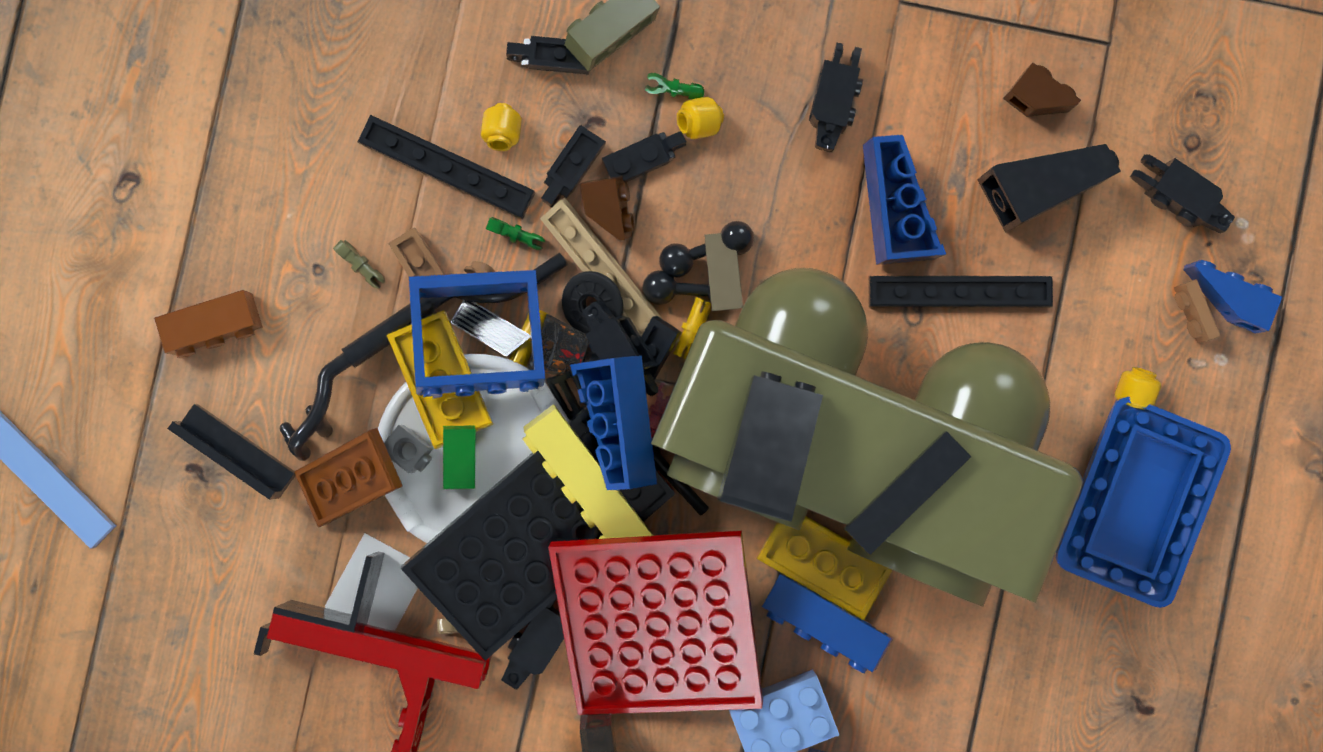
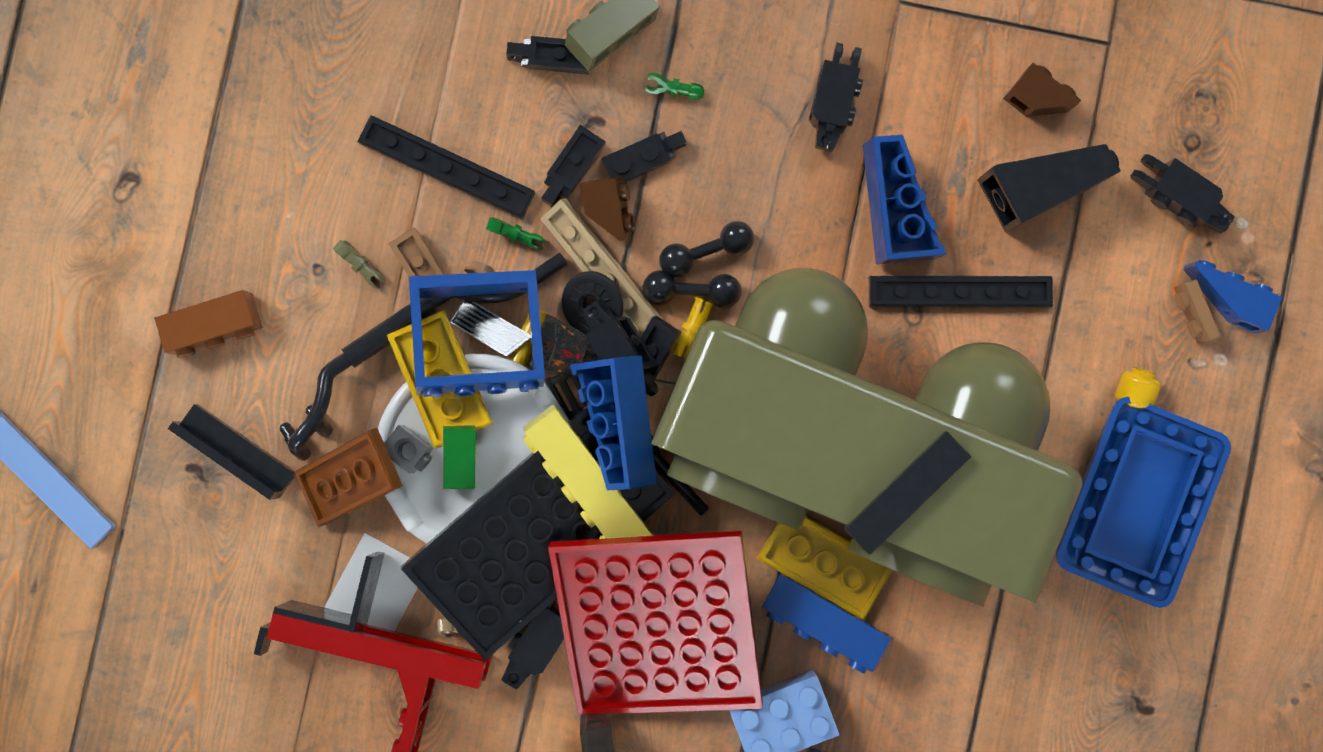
yellow head [480,103,522,151] -> none
clear pink piece [648,382,674,438] -> none
yellow head [677,97,724,140] -> none
dark tan sticker [704,233,743,311] -> none
black slope [717,371,823,522] -> none

